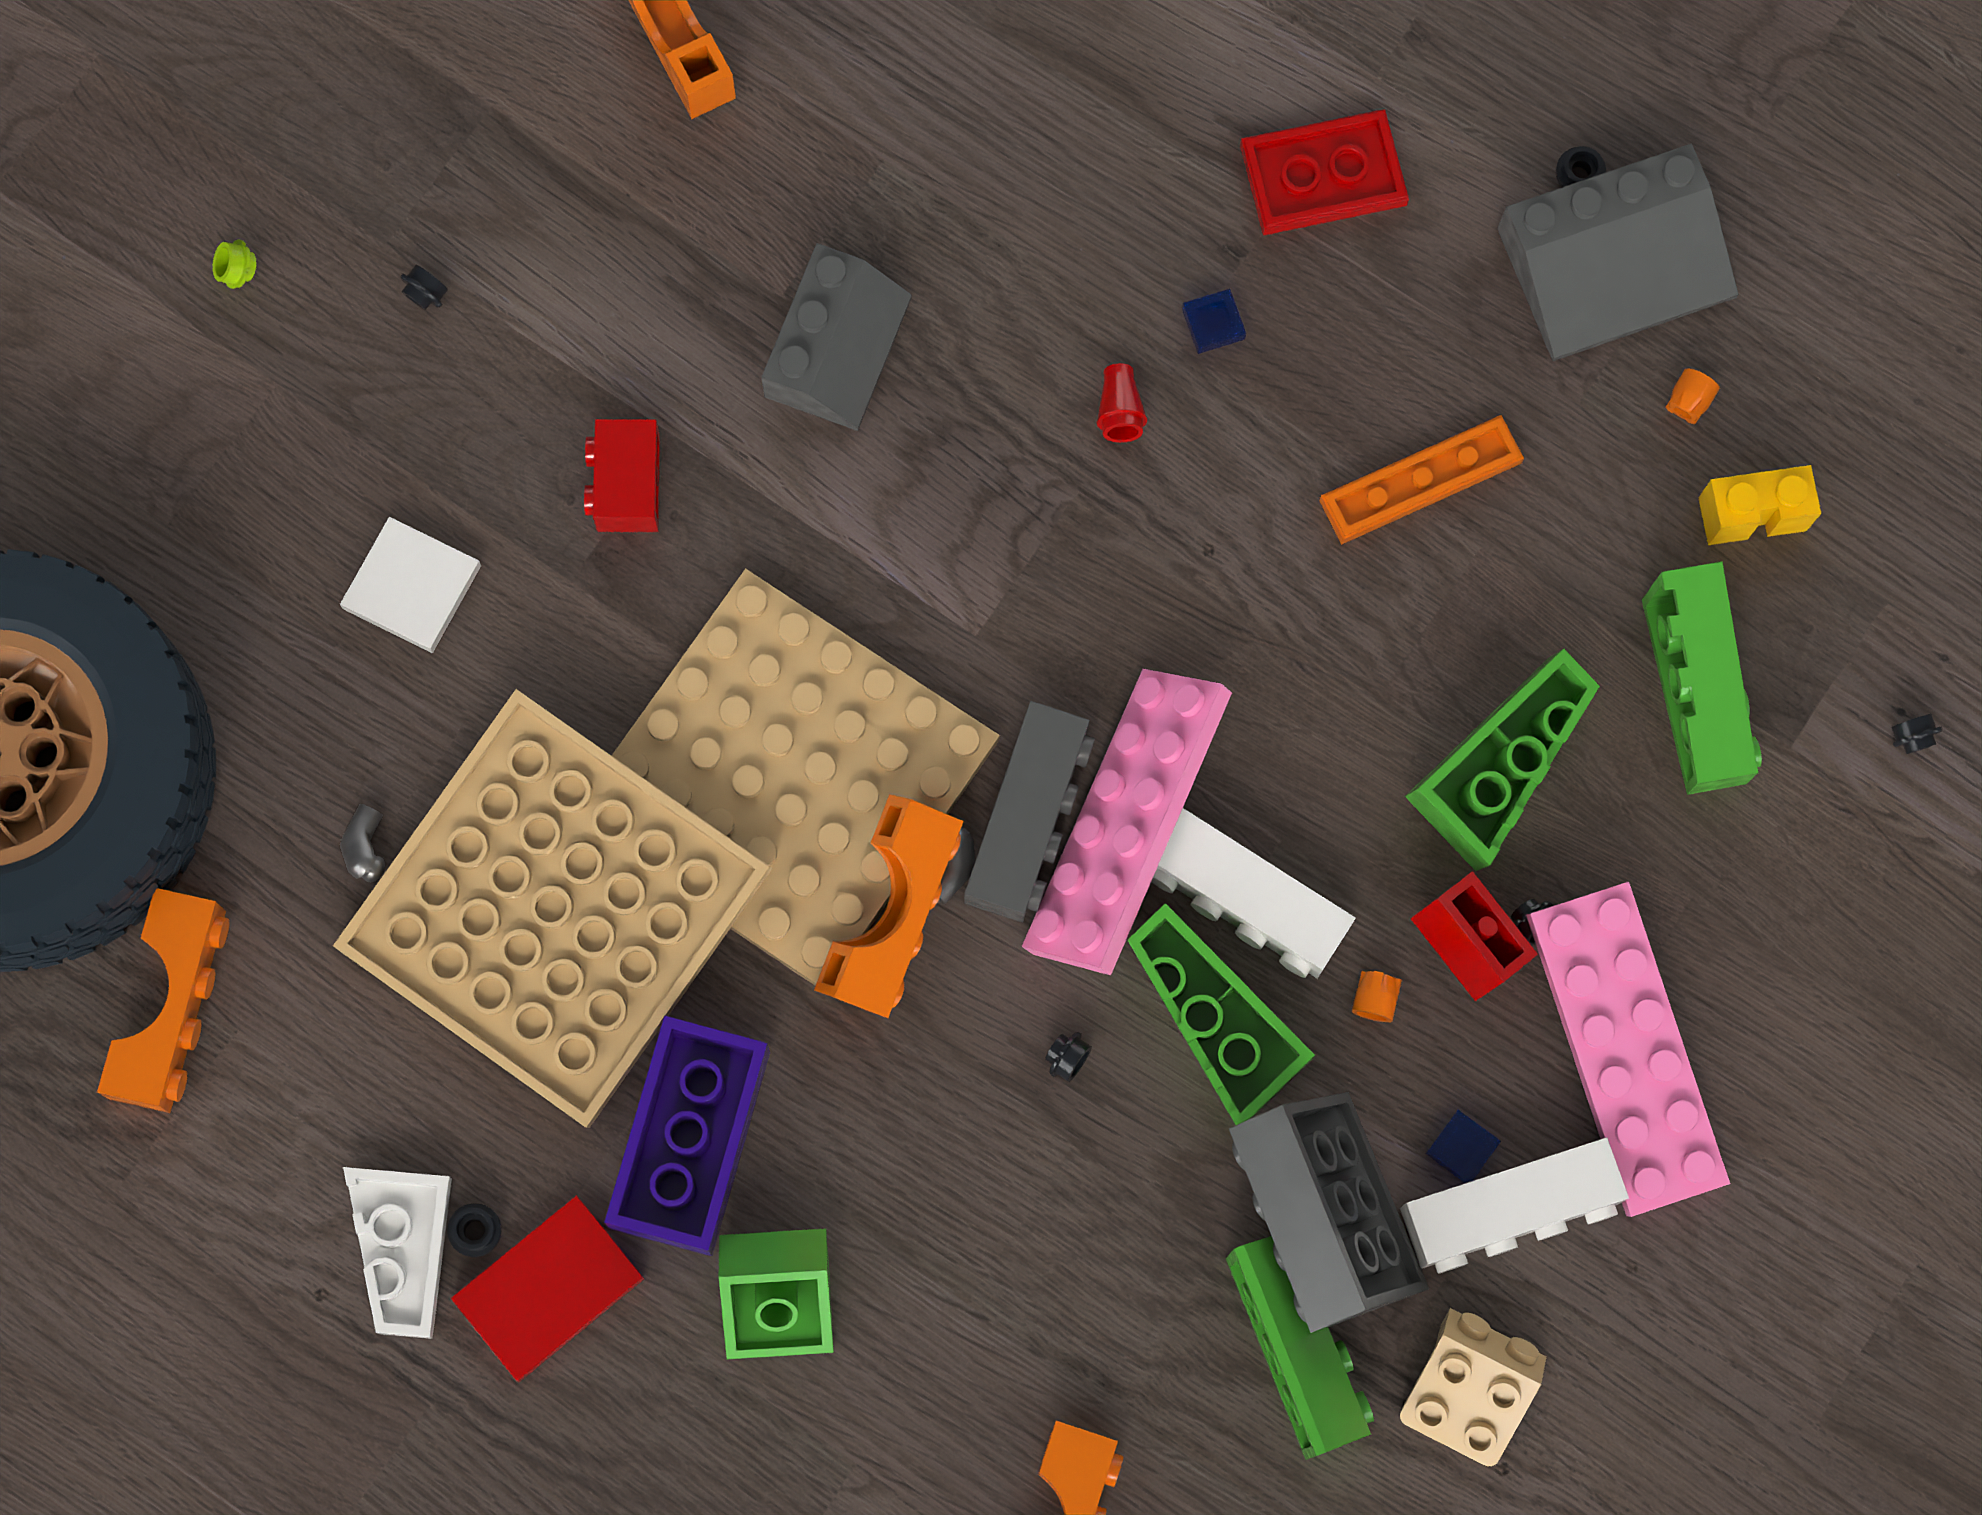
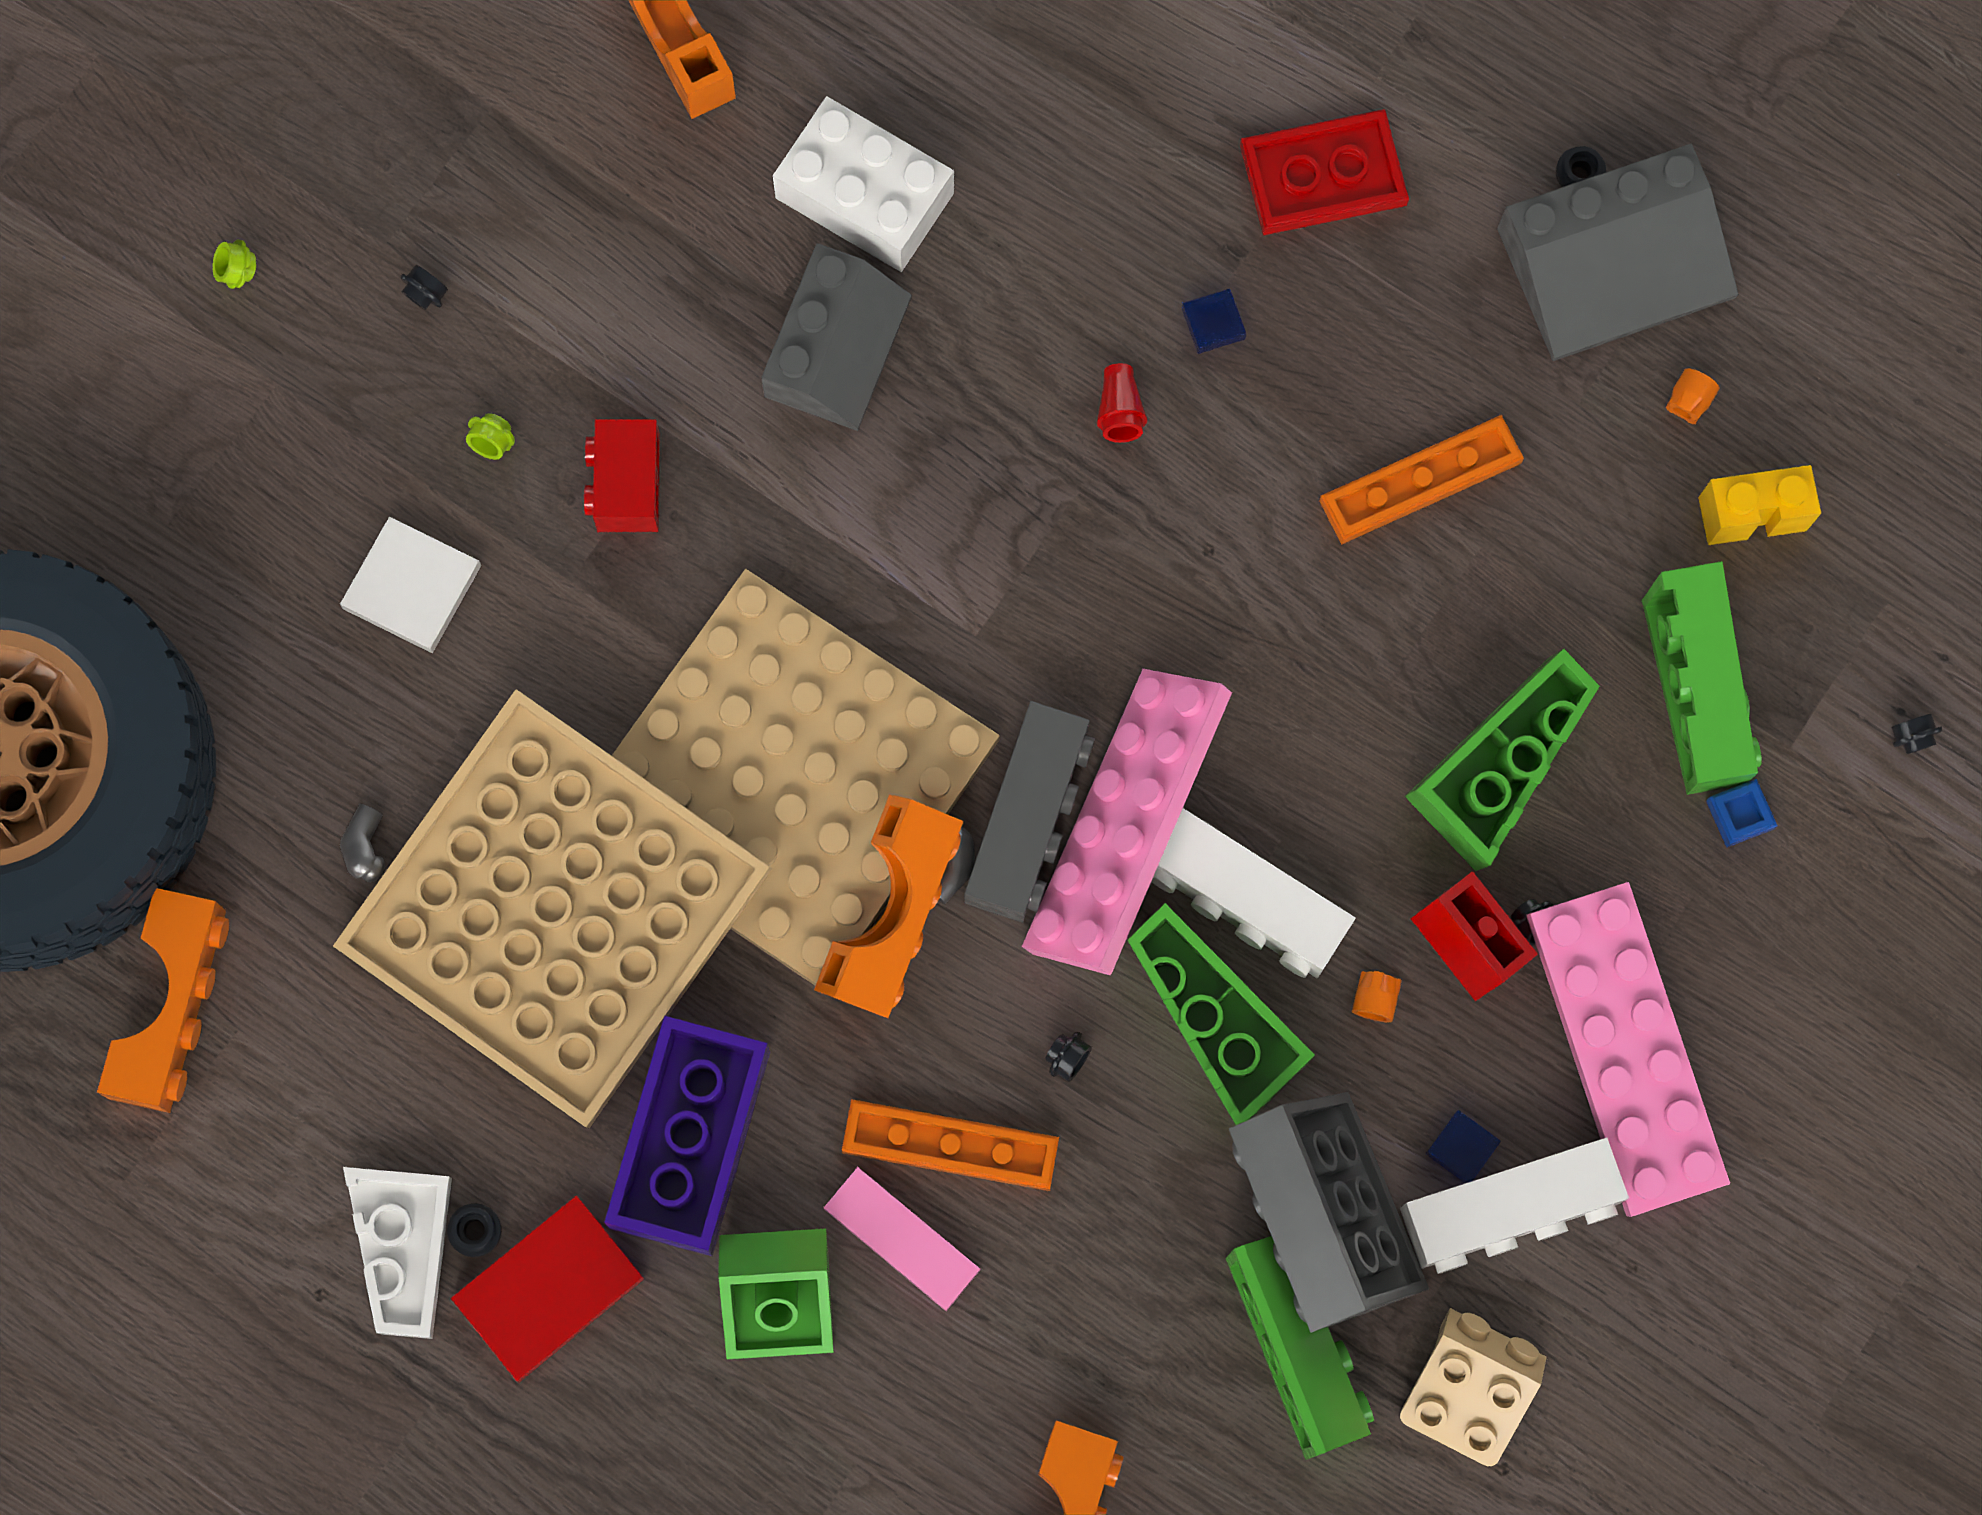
none -> lime plate [466,413,515,460]
none -> white brick [773,96,954,272]
none -> bright pink tile [824,1167,980,1312]
none -> orange tile [842,1099,1059,1191]
none -> blue tile [1706,779,1777,848]

